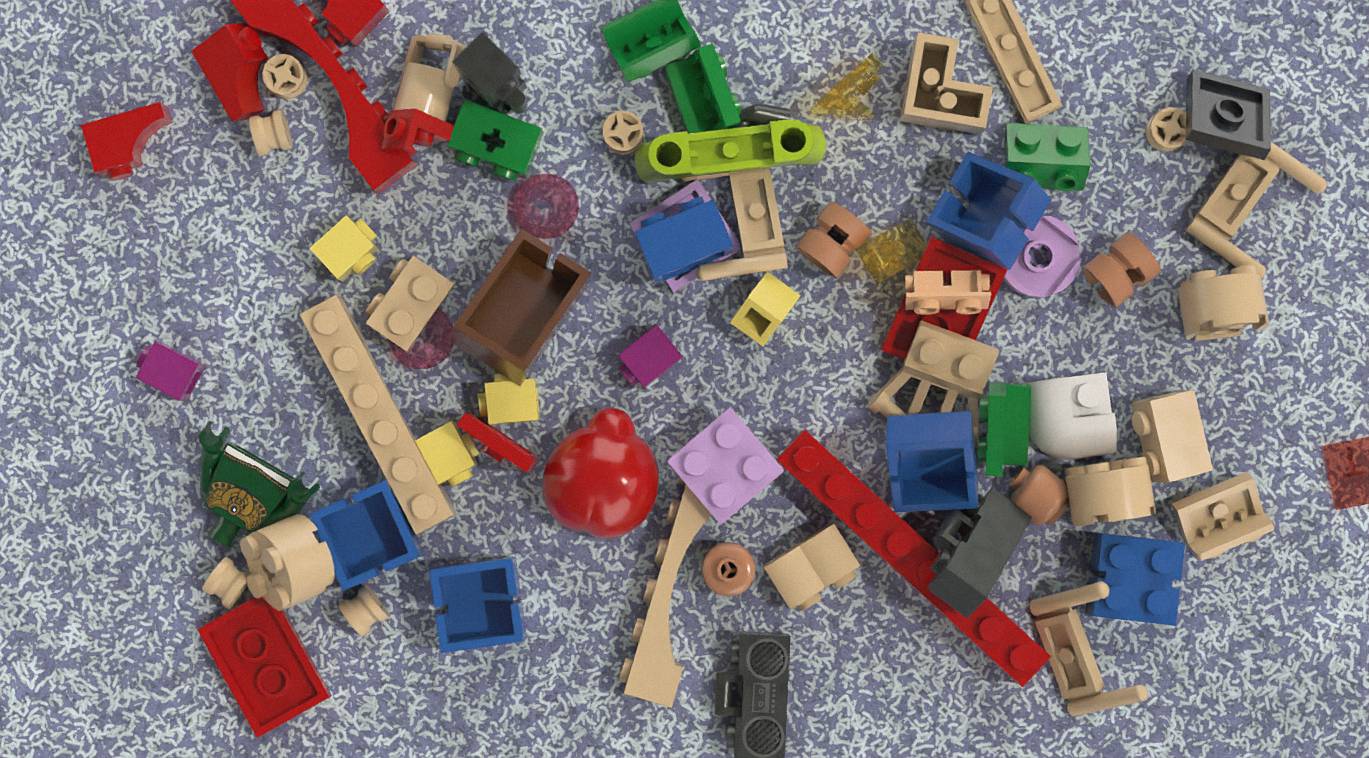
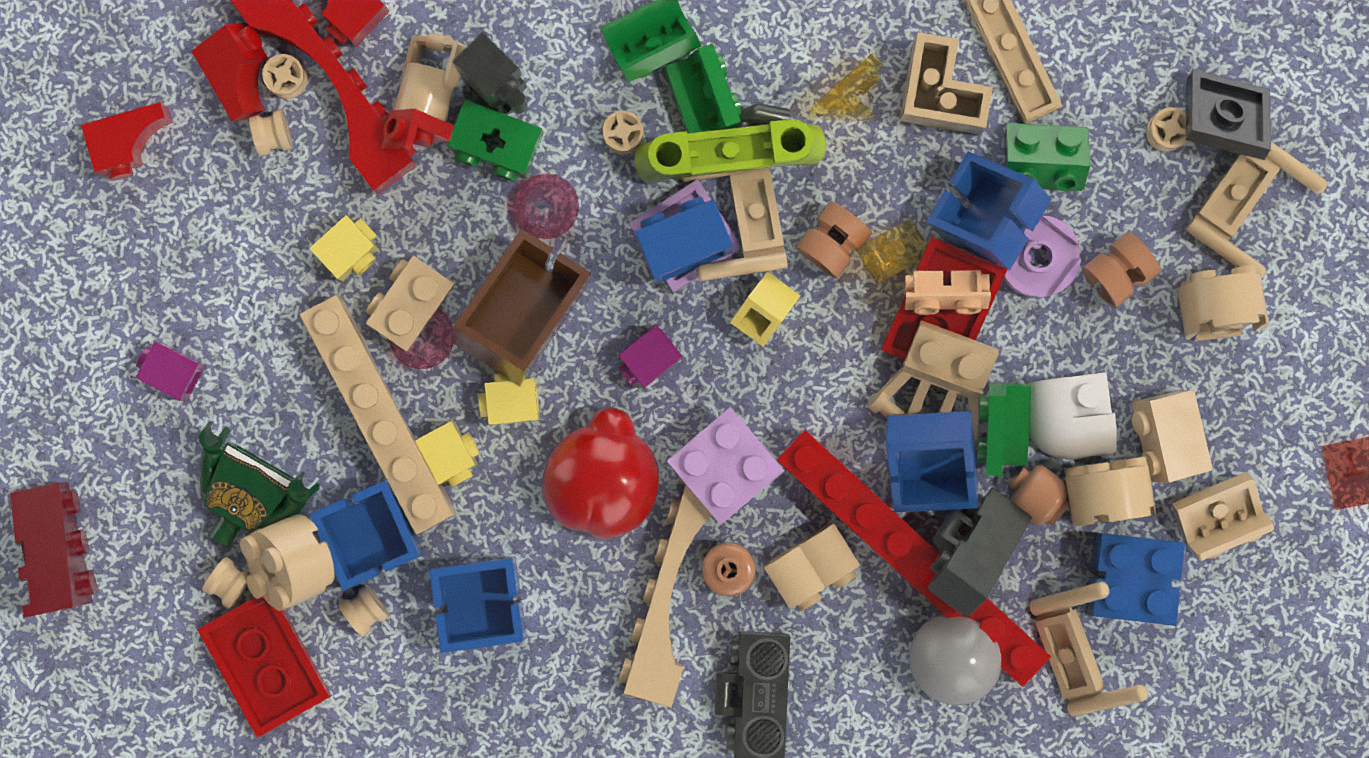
red plate [456,413,540,473] -> none
none -> dark red wedge [10,482,97,618]
none -> light grey piece [909,614,1002,705]

